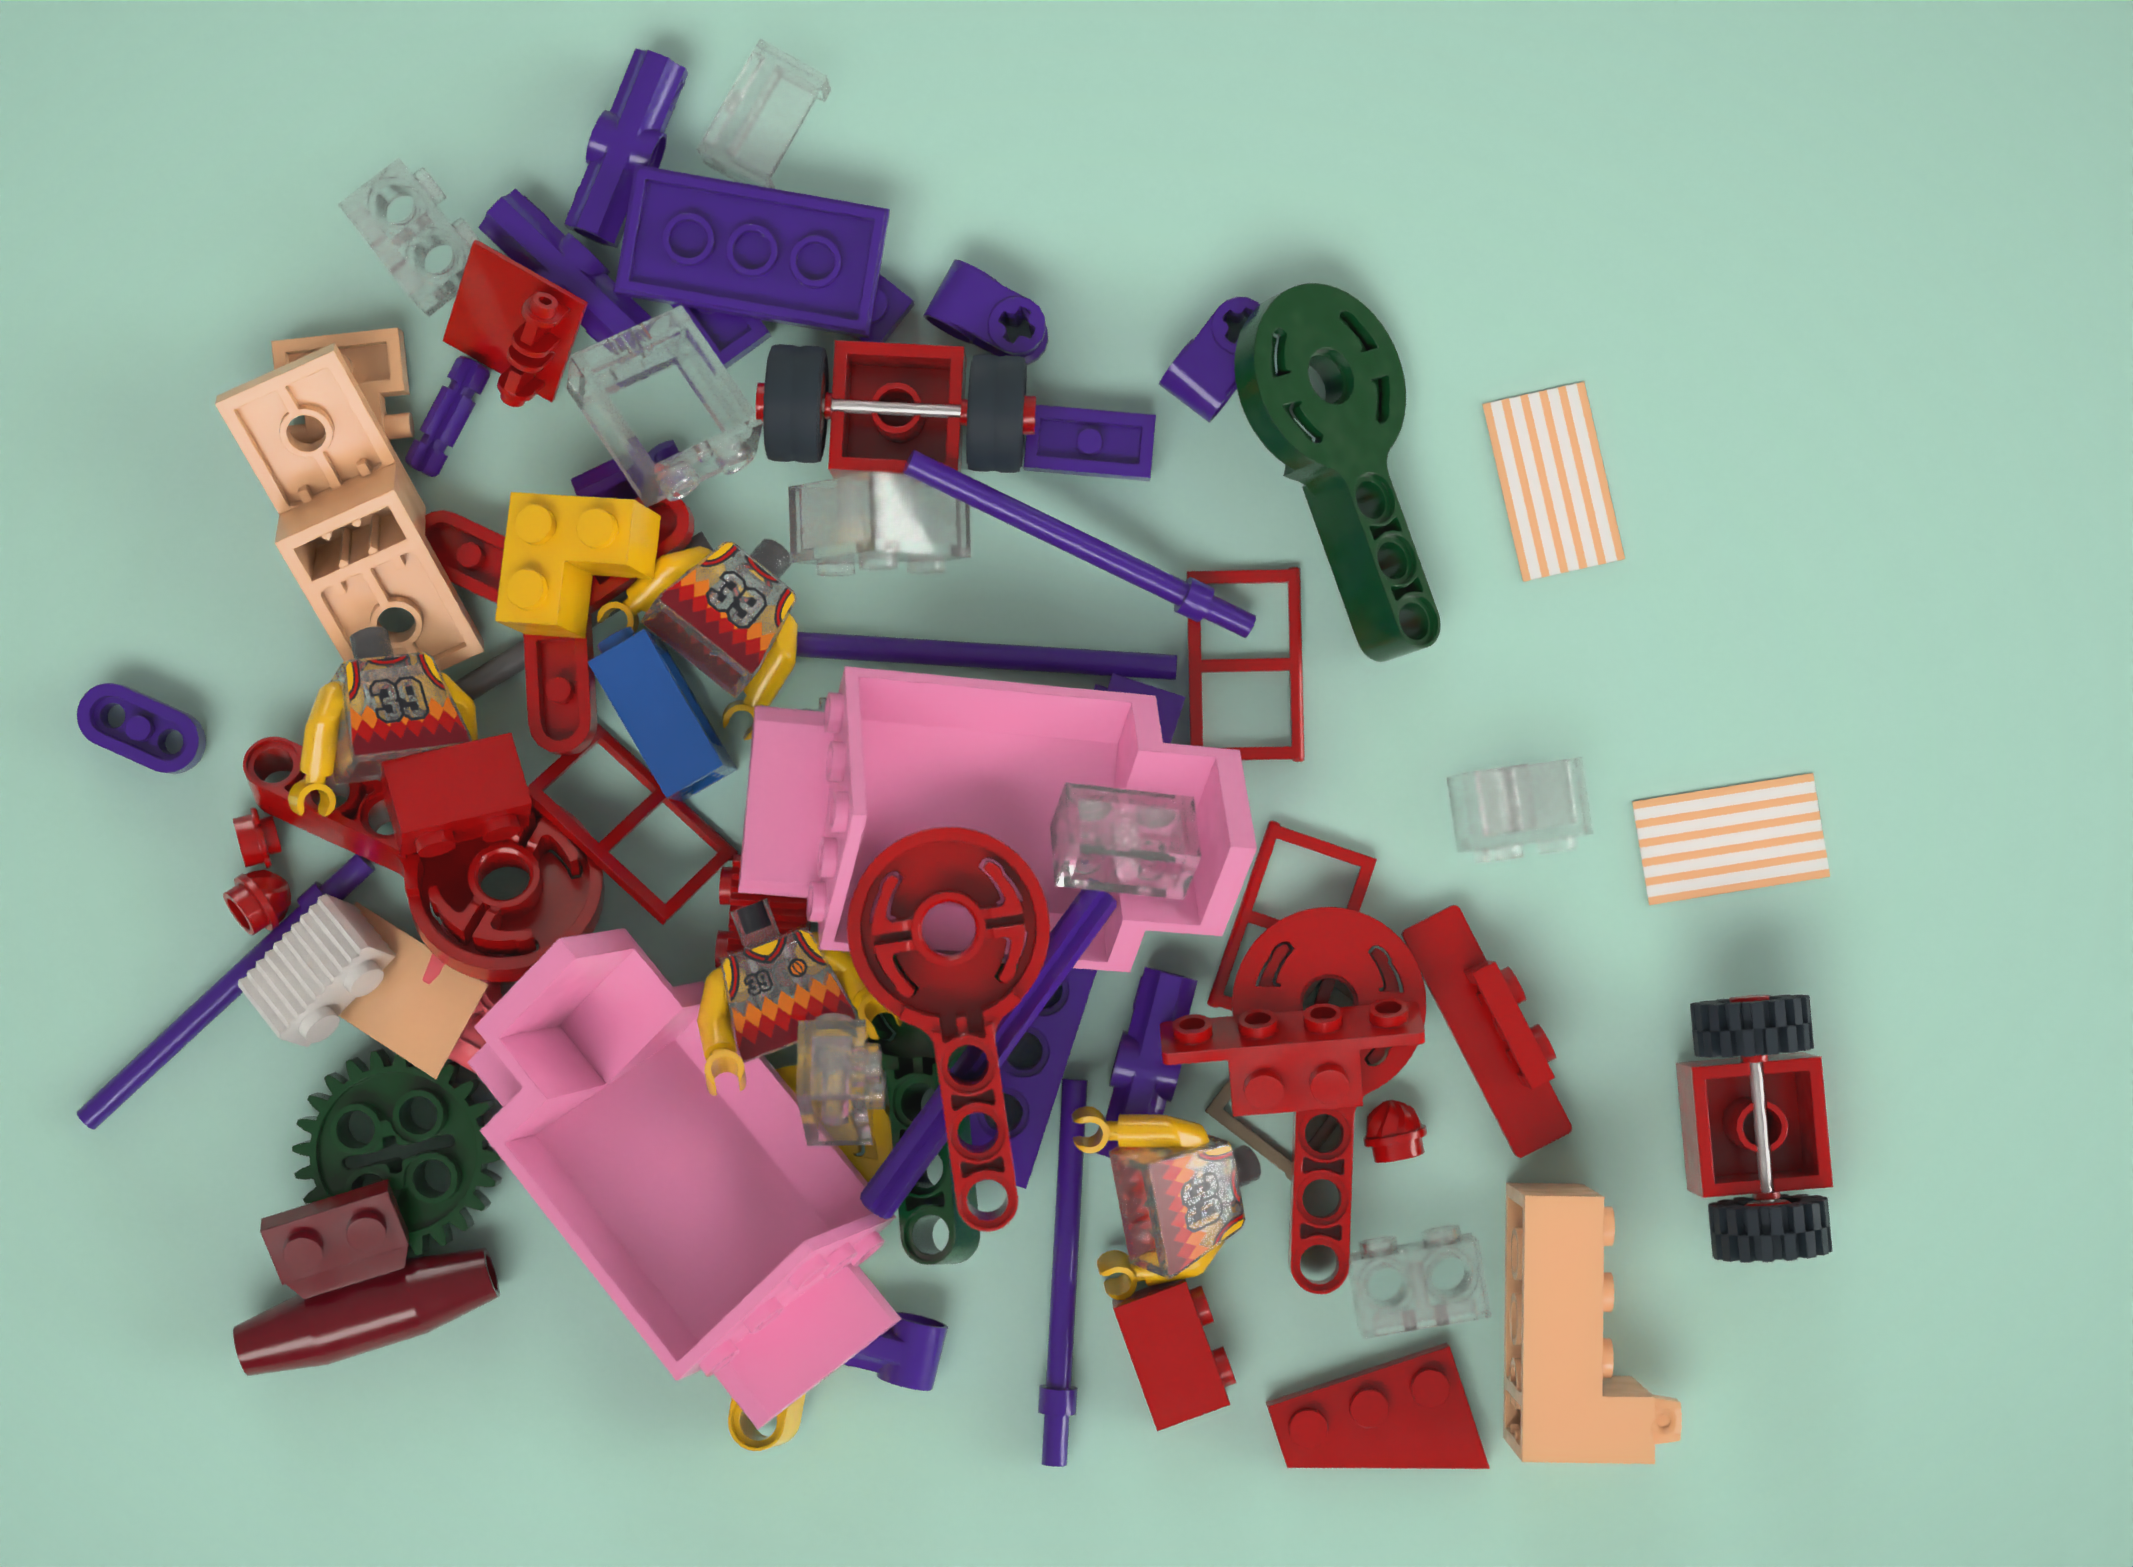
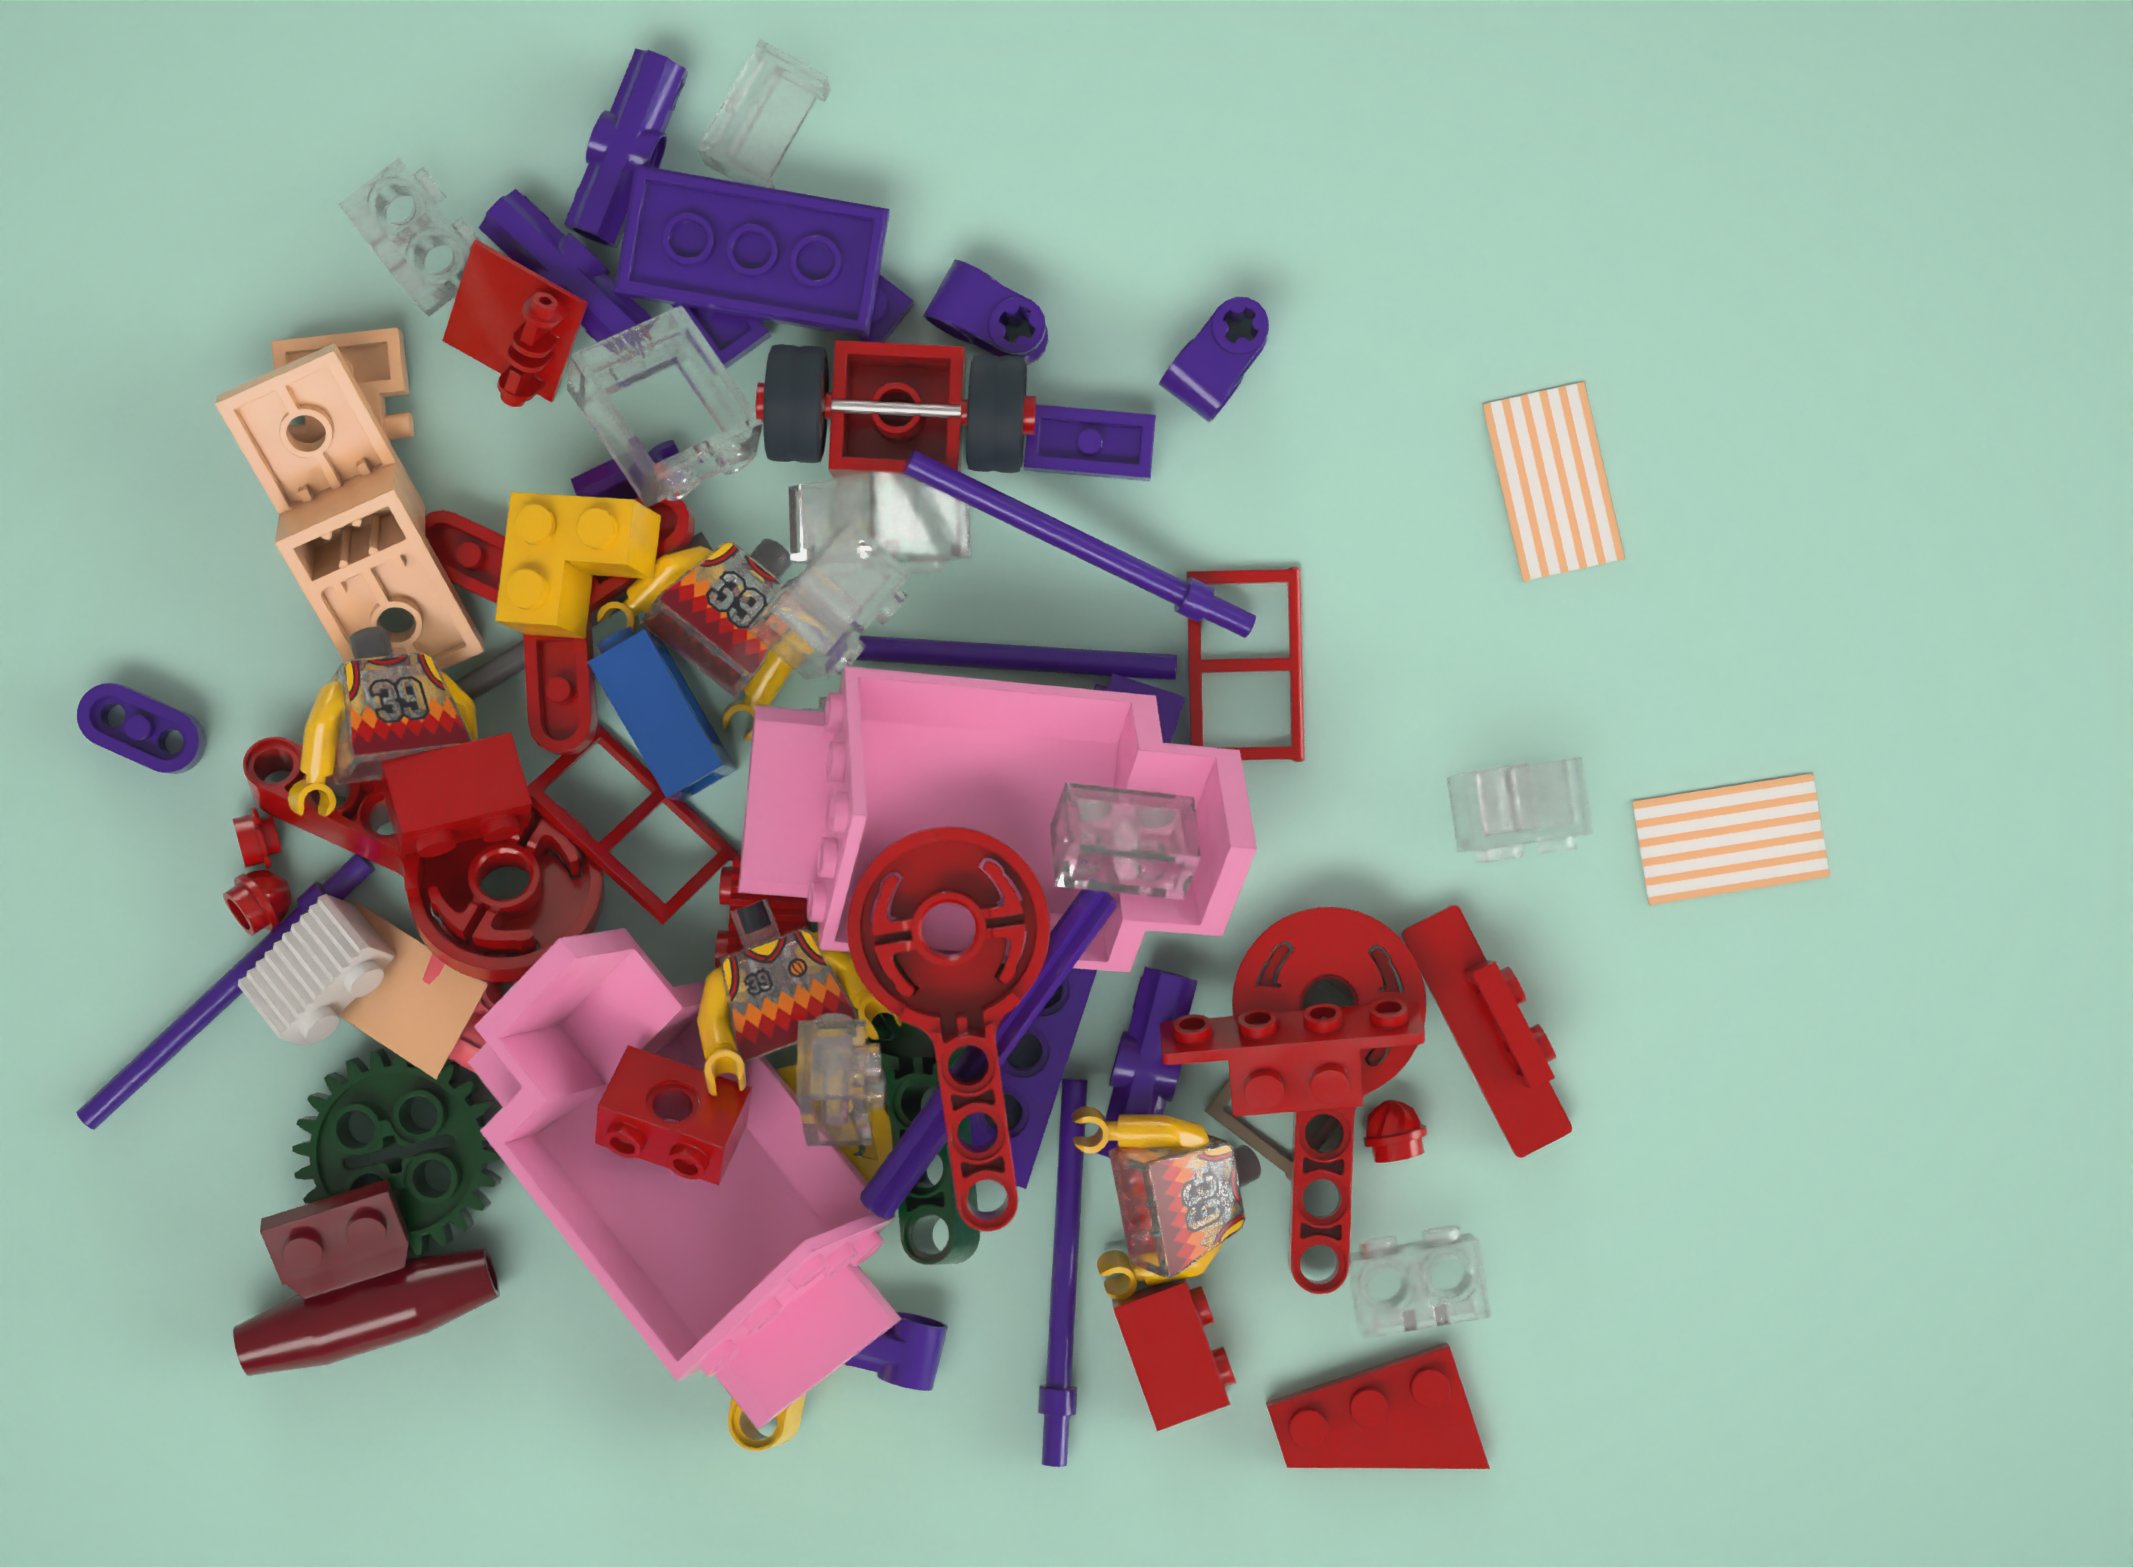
dark purple axle [405,356,490,477] -> none
red window [1207,821,1377,1011] -> none
dark green beam [1234,283,1441,662] -> none
light nougat hinge [1503,1182,1682,1464] -> none
brick [1676,995,1833,1263] -> none
none -> red brick [595,1045,752,1186]
none -> clear brick [747,521,912,680]

